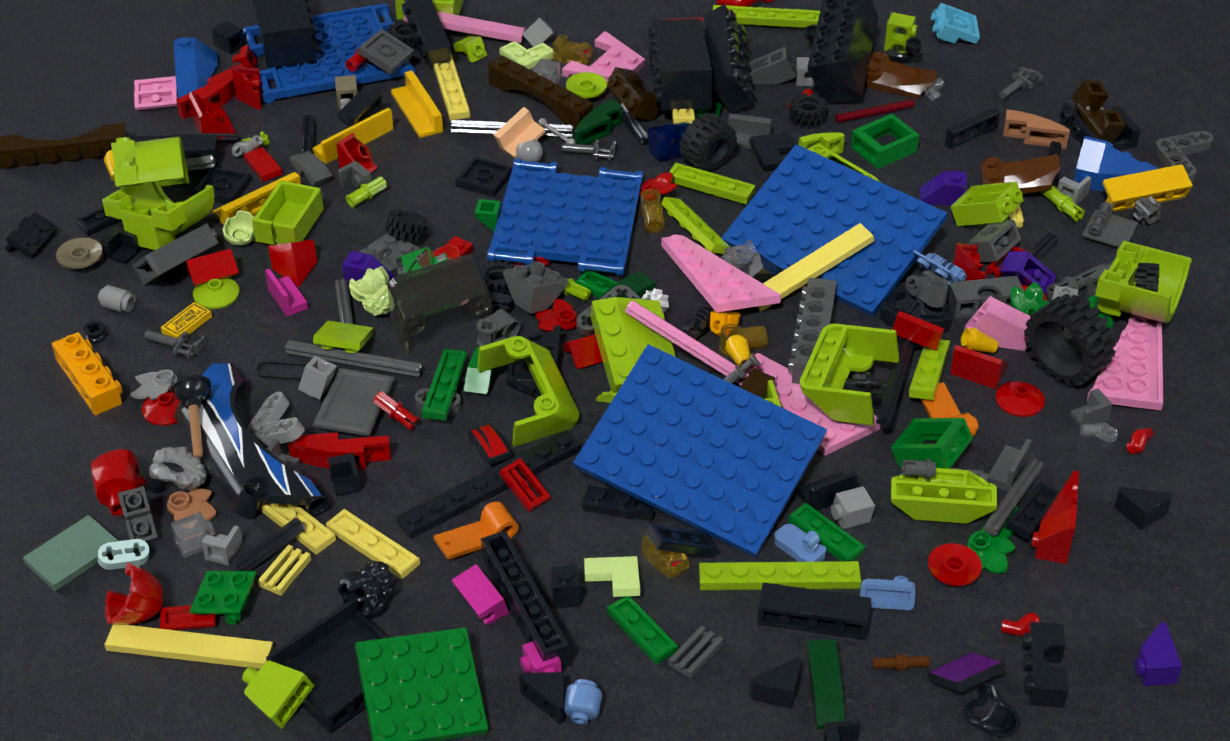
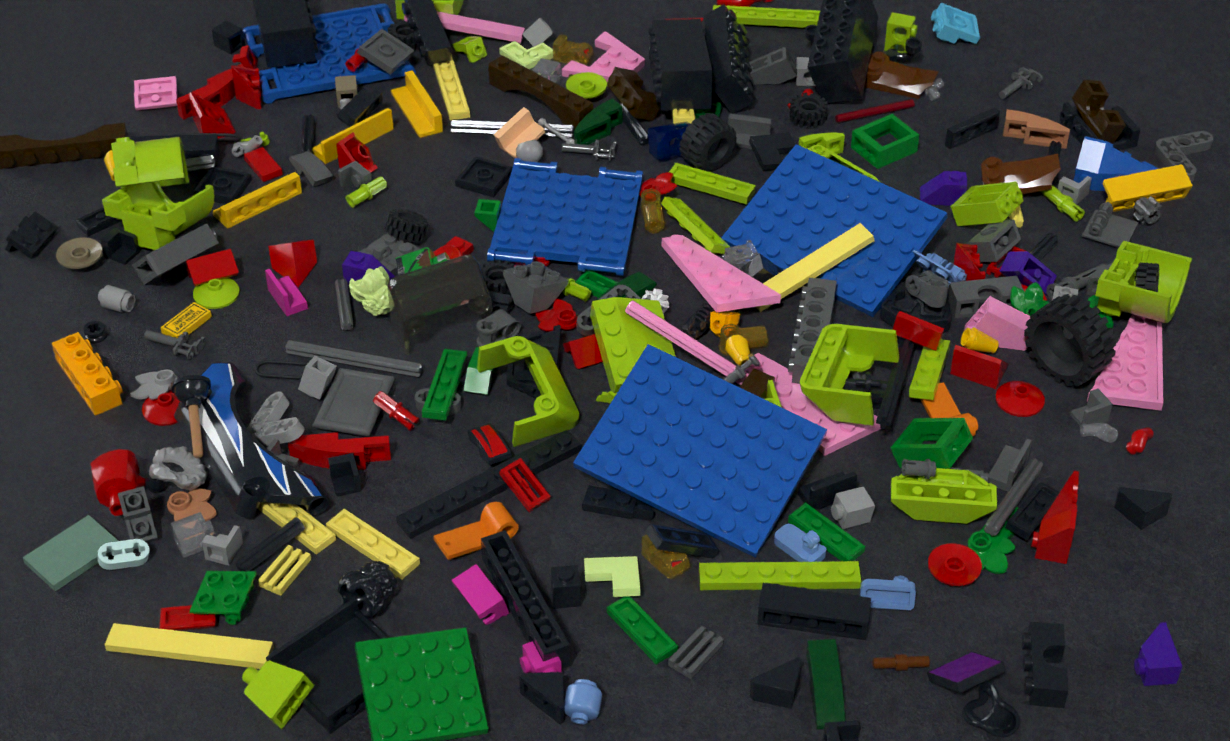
red hair [105,563,164,625] -> none
blue wedge [174,37,218,99] -> none
yellowish green hair [222,210,255,246] -> none
lime piece [252,180,324,245] -> none
lime tile [313,321,373,353] -> none
red arm [1001,613,1040,637] -> none

